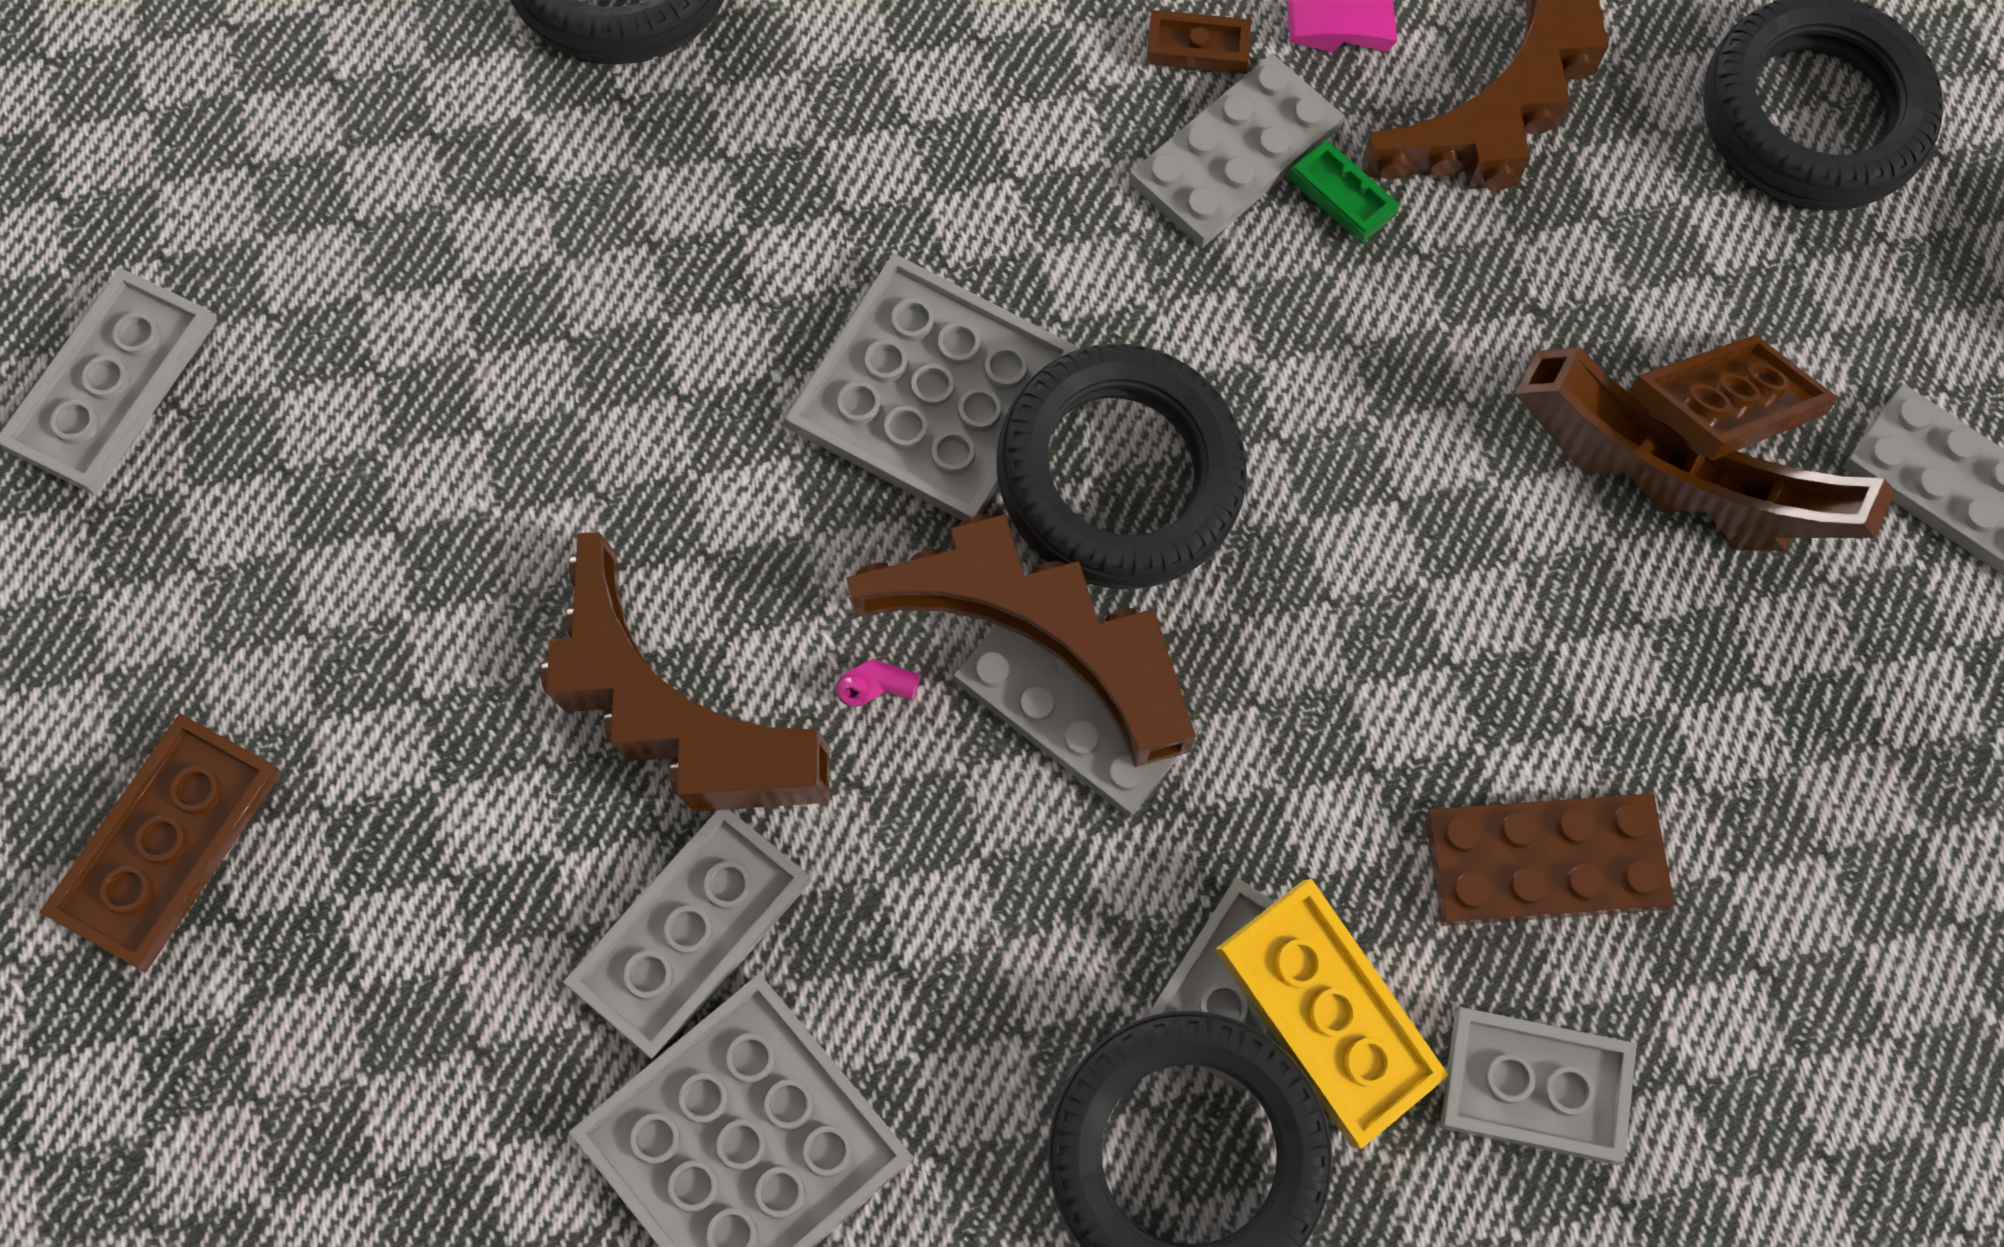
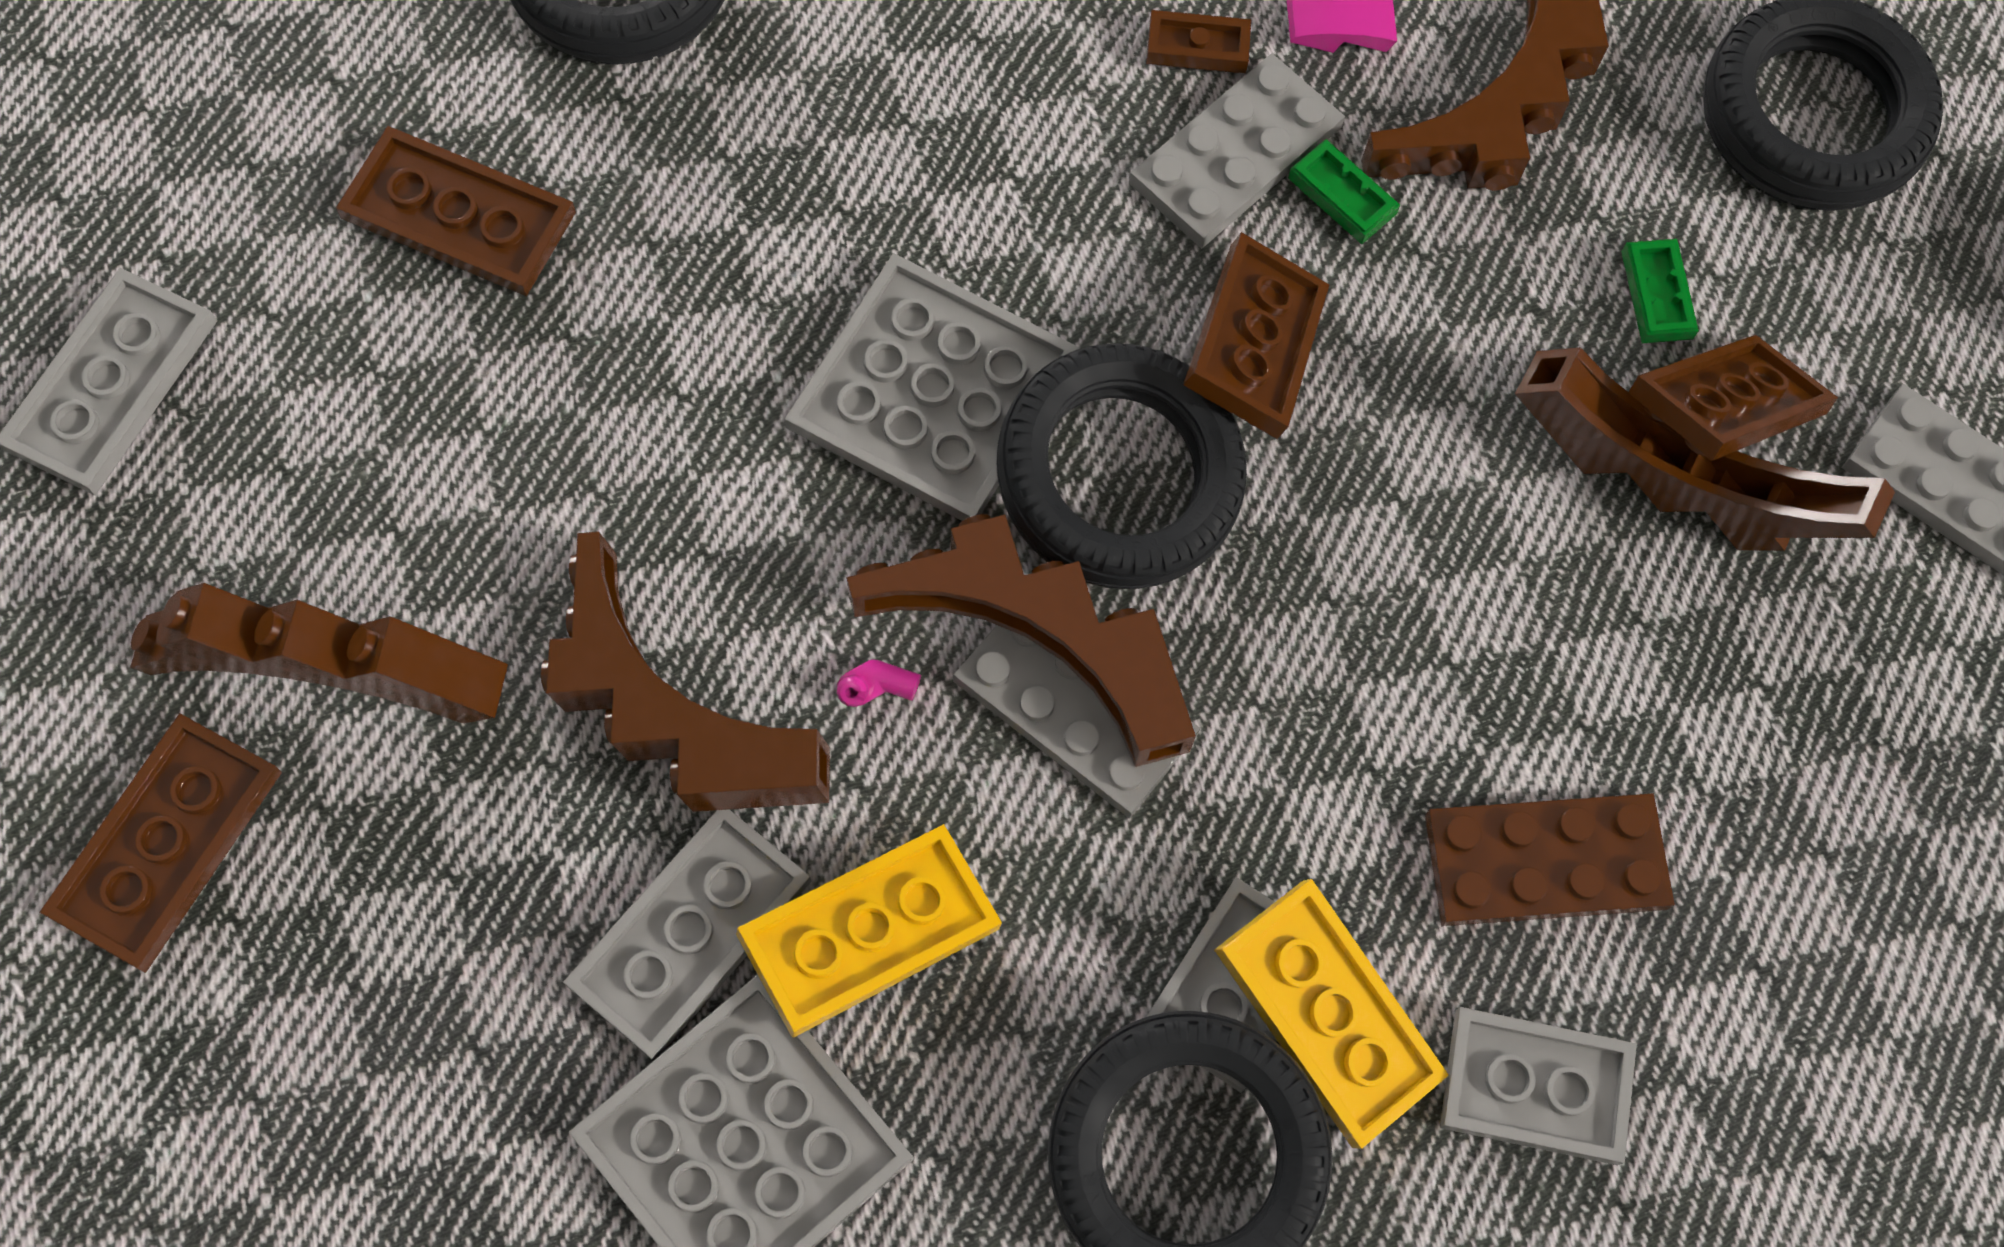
none -> reddish brown arch [130,583,508,724]
none -> reddish brown plate [336,126,576,297]
none -> yellow plate [736,824,1002,1038]
none -> reddish brown plate [1183,232,1329,439]
none -> green plate [1621,239,1699,344]

